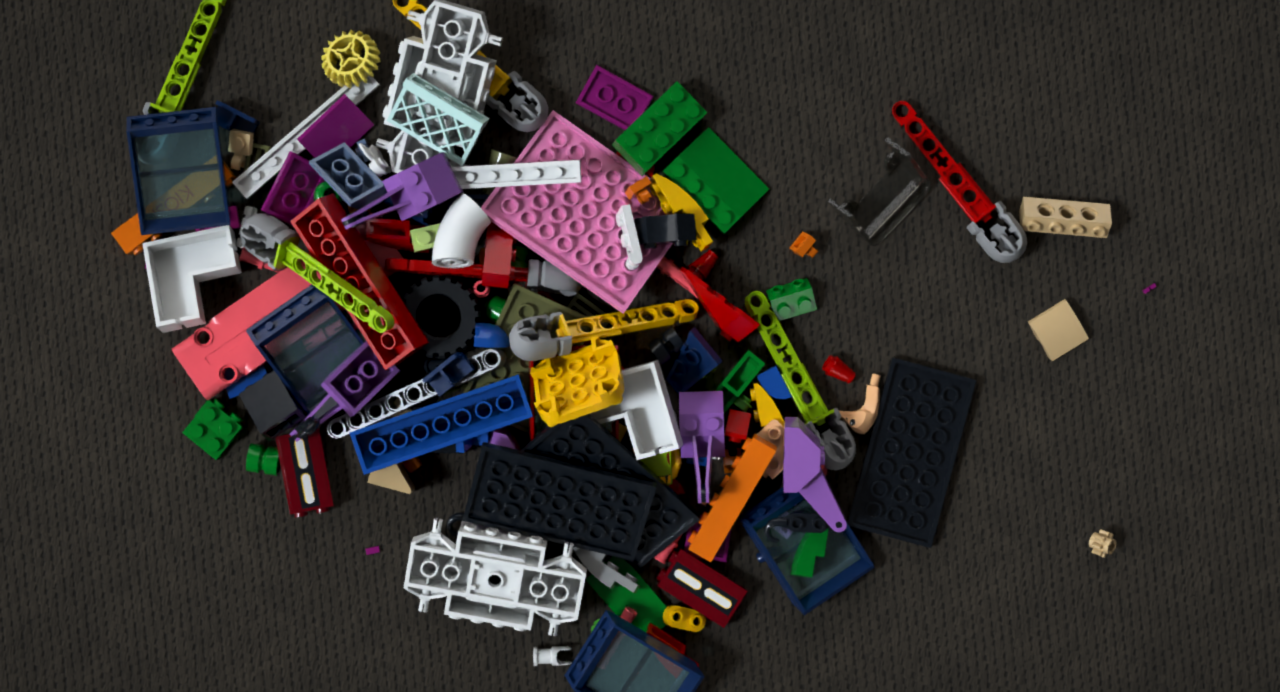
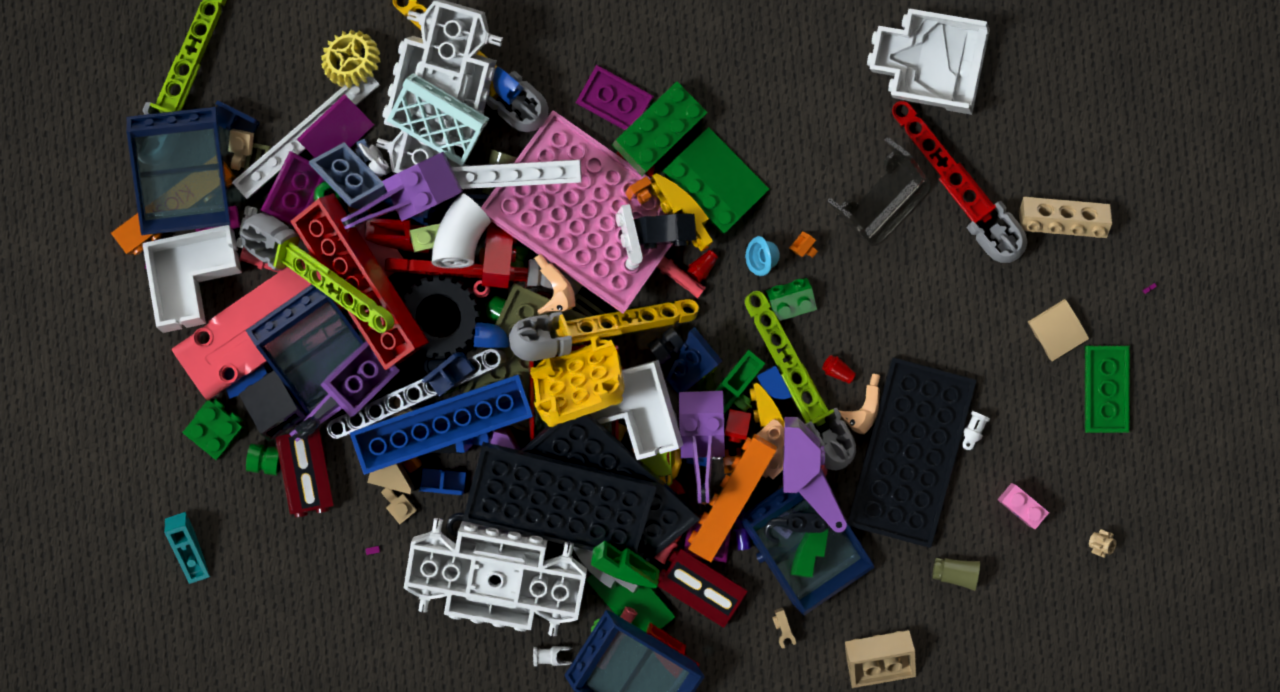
yellow plate [663,605,706,632] -> none
red wedge [680,267,760,342] -> none
none -> teal slope [164,512,210,584]
none -> tan plate [381,488,417,524]
none -> blue panel [419,468,466,495]
none -> blue brick [492,66,524,105]
none -> light nougat animal [534,254,576,315]
none -> green slope [591,541,659,588]
none -> dark purple axle [733,507,751,550]
none -> medium azure hat [745,236,780,276]
none -> tan plate [772,608,796,649]
none -> tan slope [845,630,916,688]
none -> white panel [867,9,990,115]
none -> olive plant [932,558,980,591]
none -> white piece [963,411,990,450]
none -> bright pink brick [998,483,1049,529]
none -> green tile [1085,346,1130,433]

